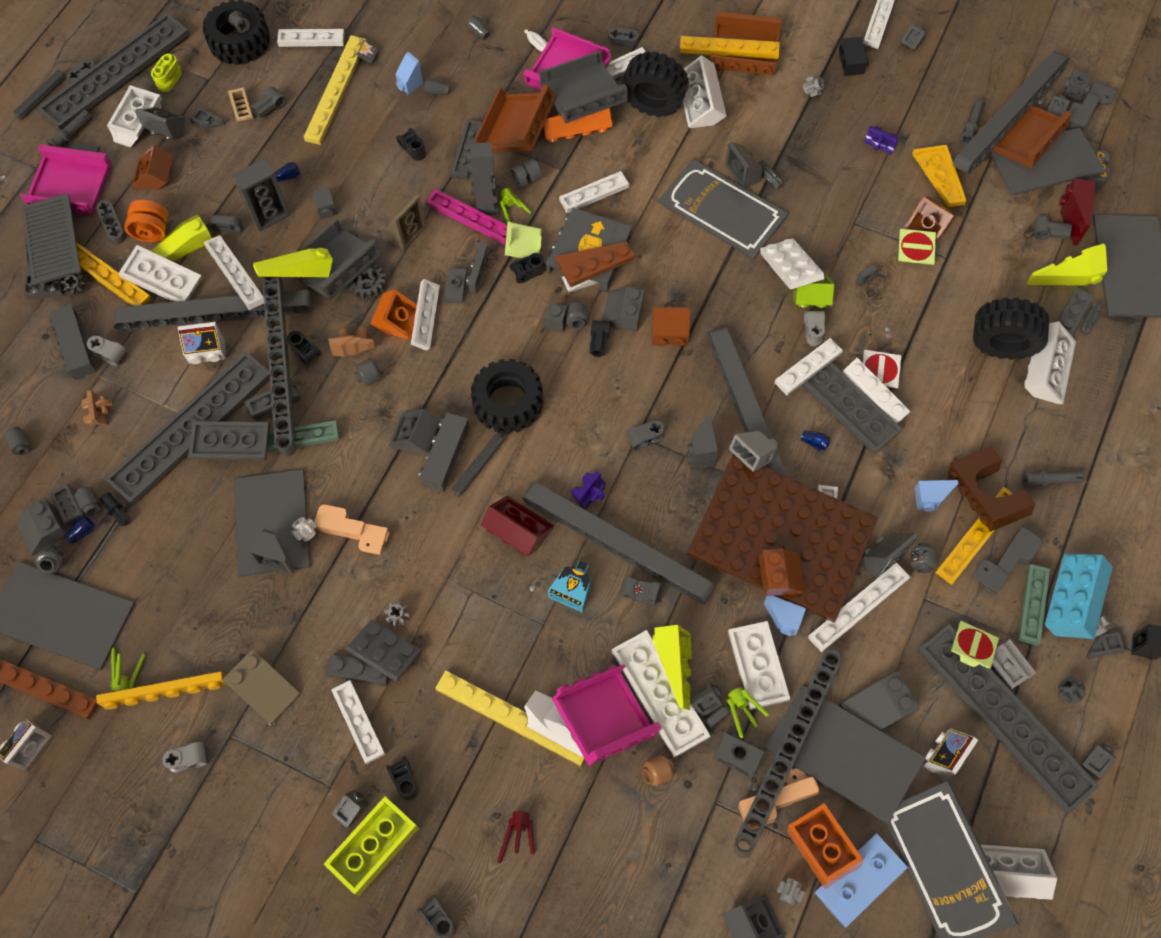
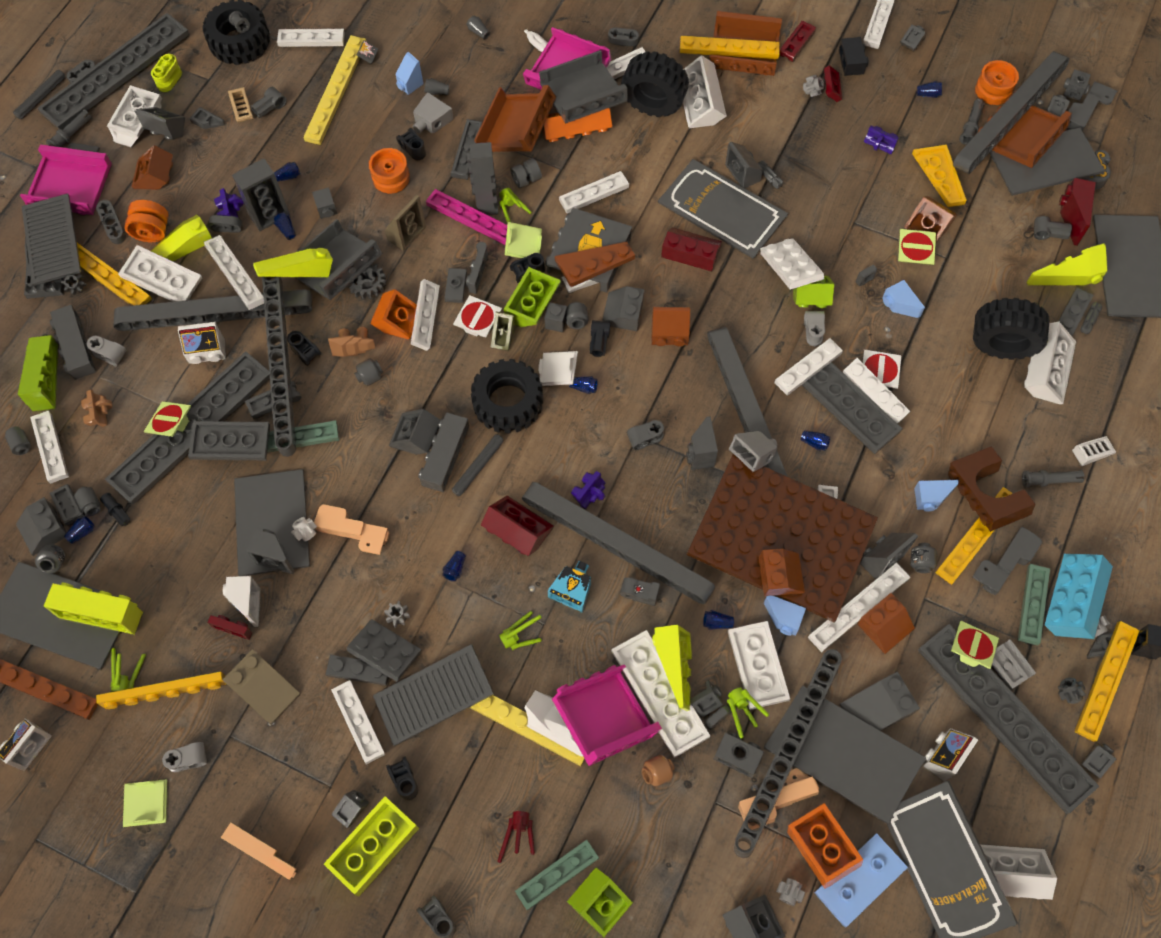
none -> lime wedge [18,335,58,411]
none -> white plate [30,411,69,484]
none -> neon yellow brick [44,582,143,635]
none -> yellowish green piece [123,779,167,827]
none -> piece [144,401,191,437]
none -> dark red plate [207,615,252,640]
none -> dark purple hips [214,188,244,218]
none -> light nougat piece [221,822,297,880]
none -> white slope [223,576,261,627]
none -> clear blue cone [274,213,296,240]
none -> orange wheel [369,148,410,194]
none -> dark grey window [373,645,494,746]
none -> light grey torso [413,93,454,133]
none -> clear blue cone [442,551,466,581]
none -> piece [453,295,502,338]
none -> olive slope [491,311,515,351]
none -> lime plant [499,611,542,650]
none -> lime slope [503,267,561,327]
none -> sand green plate [515,840,599,911]
none -> white piece [538,351,578,386]
none -> lime slope [567,868,633,937]
none -> clear blue cone [569,376,598,394]
none -> dark red slope [661,227,722,272]
none -> clear blue cone [703,610,734,630]
none -> dark red plate [779,21,816,62]
none -> dark red plate [824,65,842,102]
none -> dark orange slope [857,593,915,654]
none -> light blue slope [882,280,925,318]
none -> clear blue cone [917,81,942,98]
none -> orange wheel [975,60,1019,105]
none -> white slope [1072,436,1116,466]
none -> yellow plate [1074,621,1140,742]

